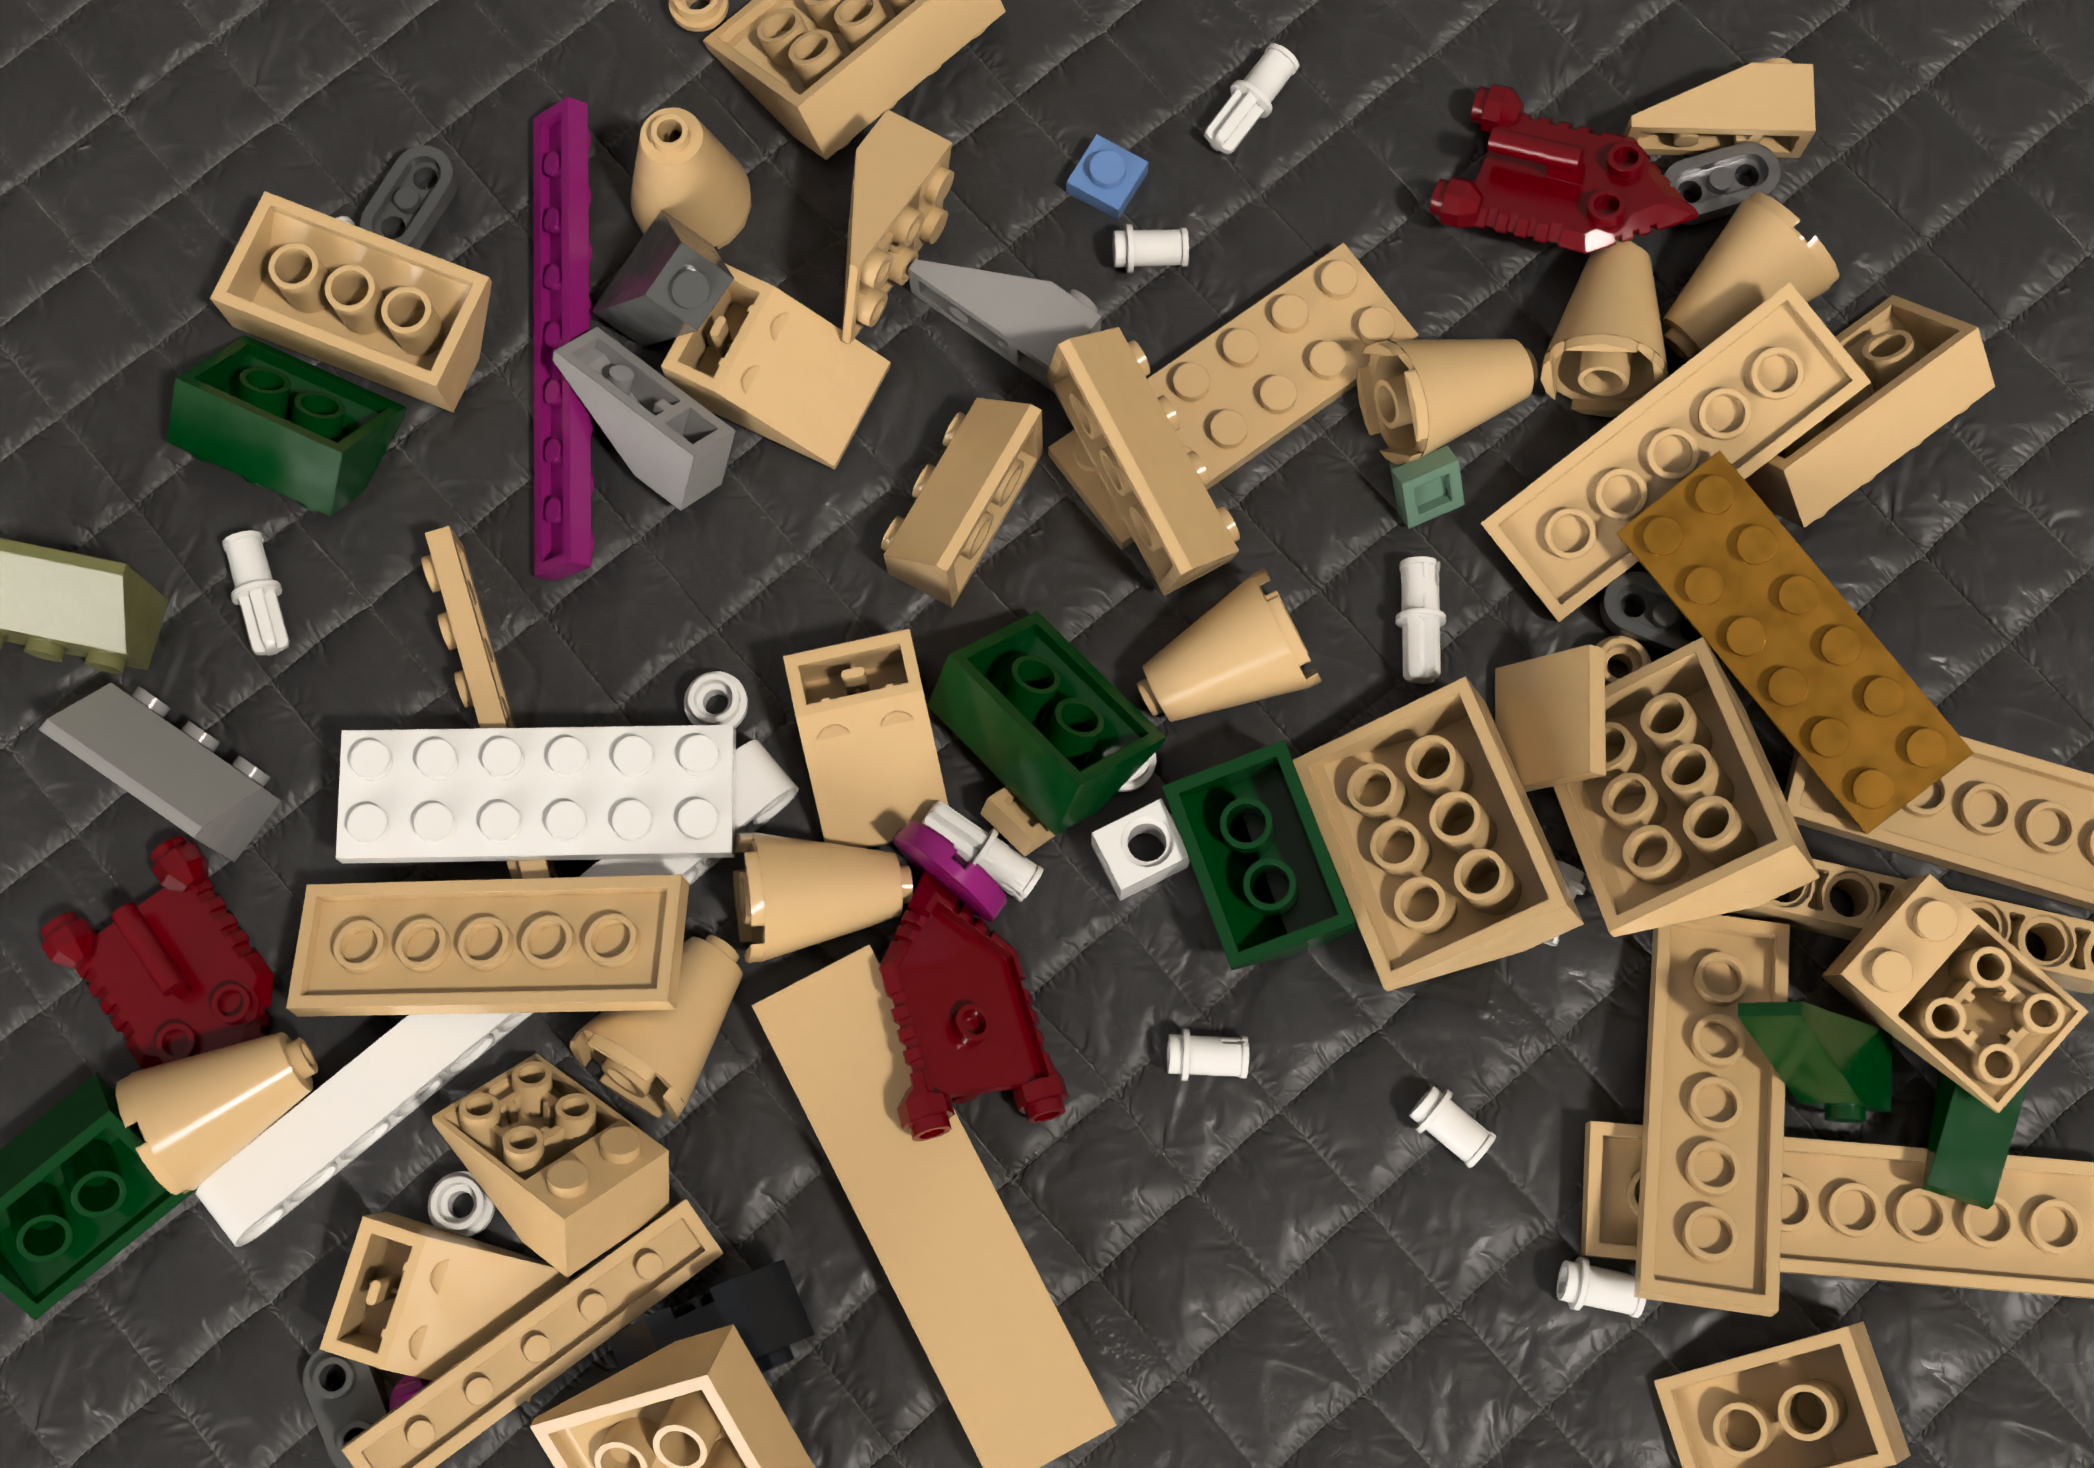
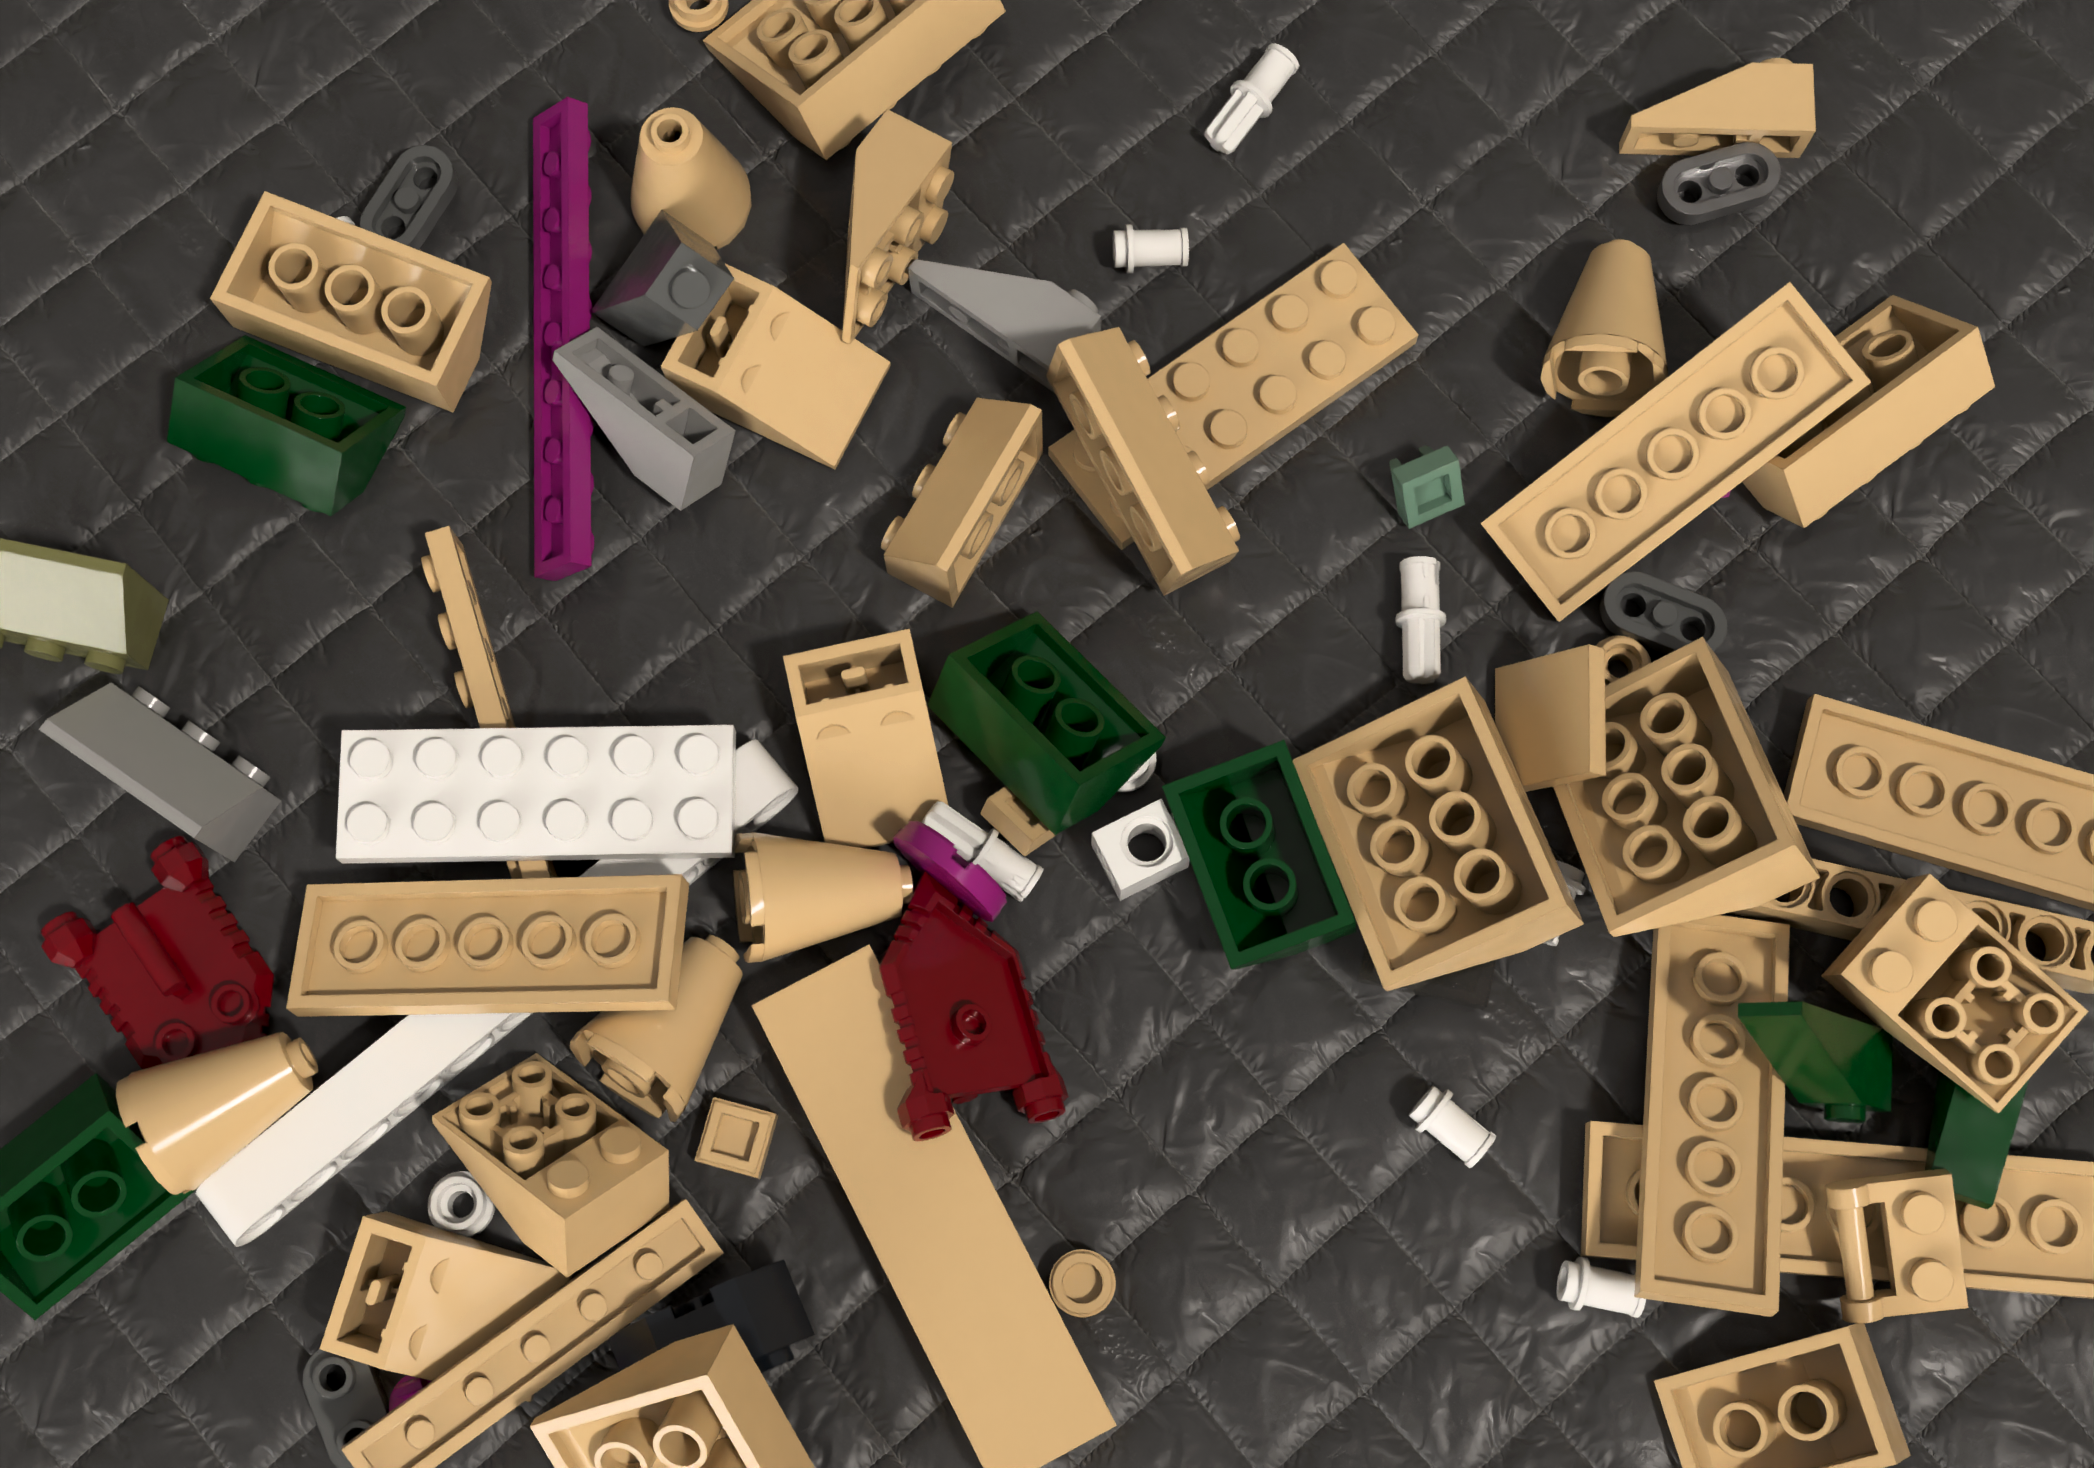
white axle [222,530,290,656] -> none
white plate [684,671,748,728] -> none
medium blue plate [1066,134,1149,220] -> none
tan cone [1137,568,1322,722] -> none
white pin [1167,1028,1249,1081] -> none
tan cone [1357,339,1538,465] -> none
dark red shield [1430,84,1698,254] -> none
pearl gold plate [1616,450,1974,834] -> none
tan cone [1663,192,1840,362] -> none
none -> tan tile [694,1097,778,1179]
none -> tan tile [1049,1249,1116,1318]
none -> tan plate [1826,1168,1968,1323]

